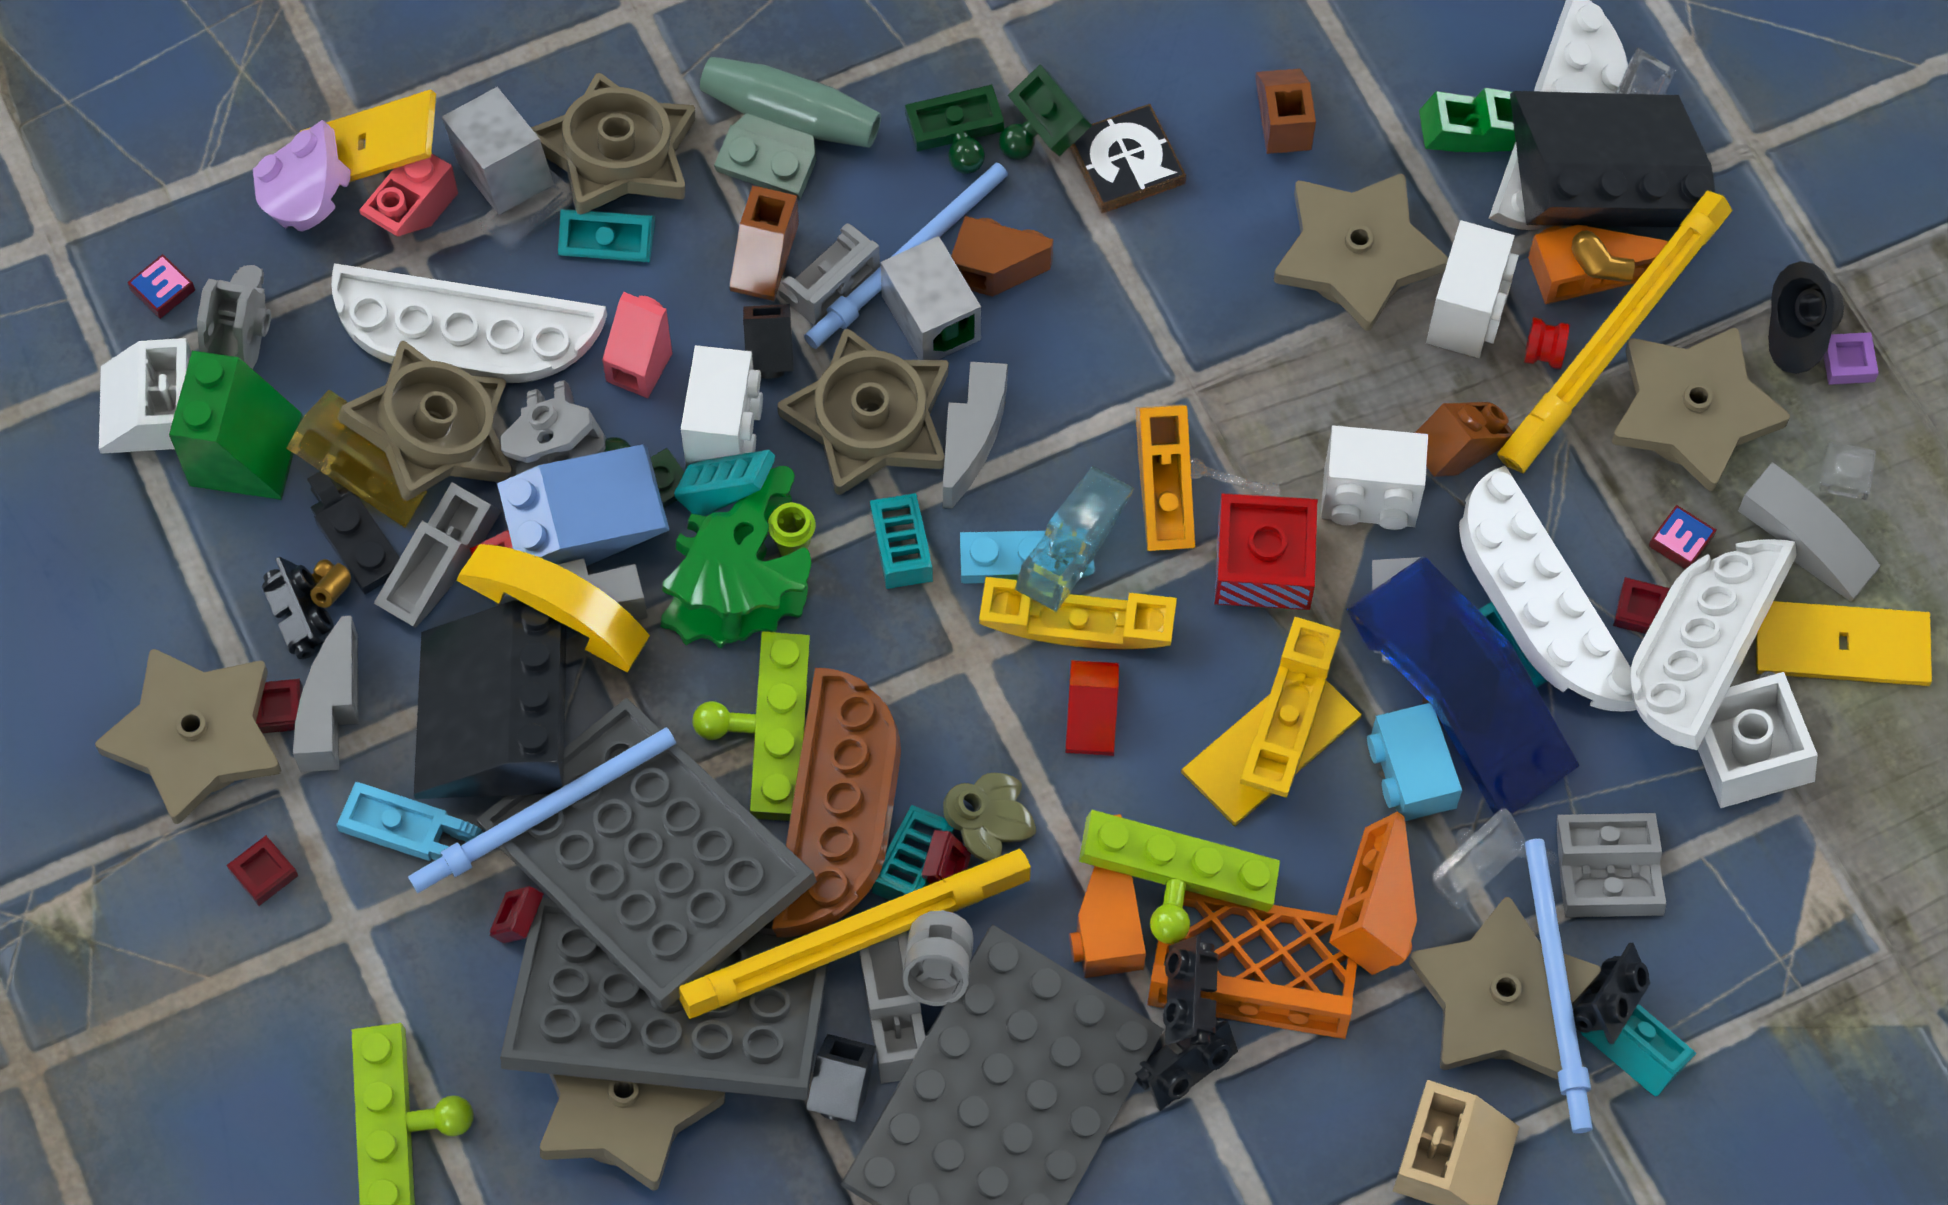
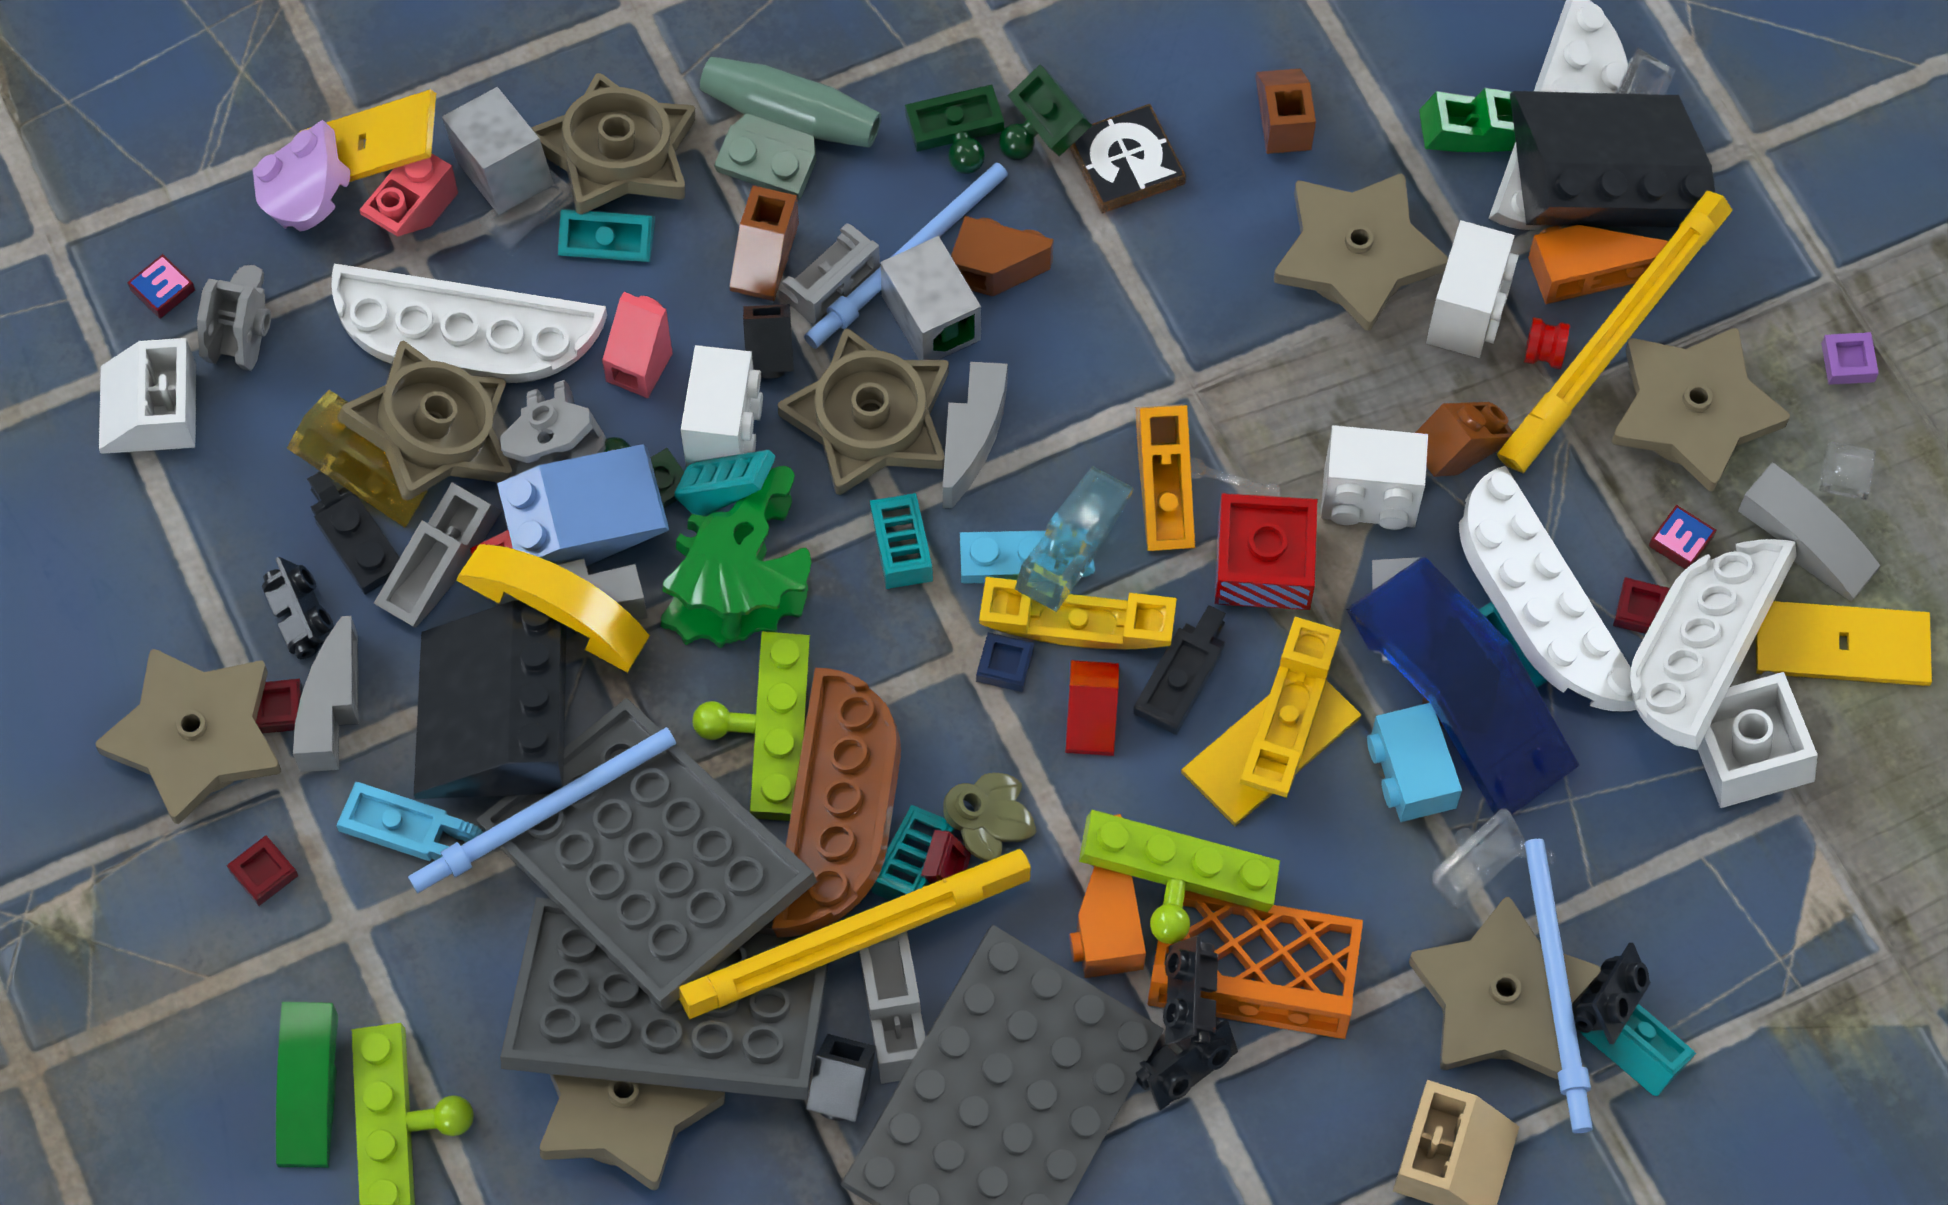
green slope [169,350,303,500] -> none
pearl gold arm [311,559,351,608] -> none
dark red tile [489,886,544,943] -> none
lime cone [768,502,816,556] -> none
light grey wheel [903,910,974,1006] -> none
orange slope [1329,811,1417,975] -> none
light grey slope [1557,813,1666,917] -> none
pearl gold arm [1572,230,1635,282] -> none
black piece [1768,261,1845,374] -> none
none -> green slope [276,1002,338,1168]
none -> dark blue tile [976,632,1034,692]
none -> black hinge [1133,605,1226,735]

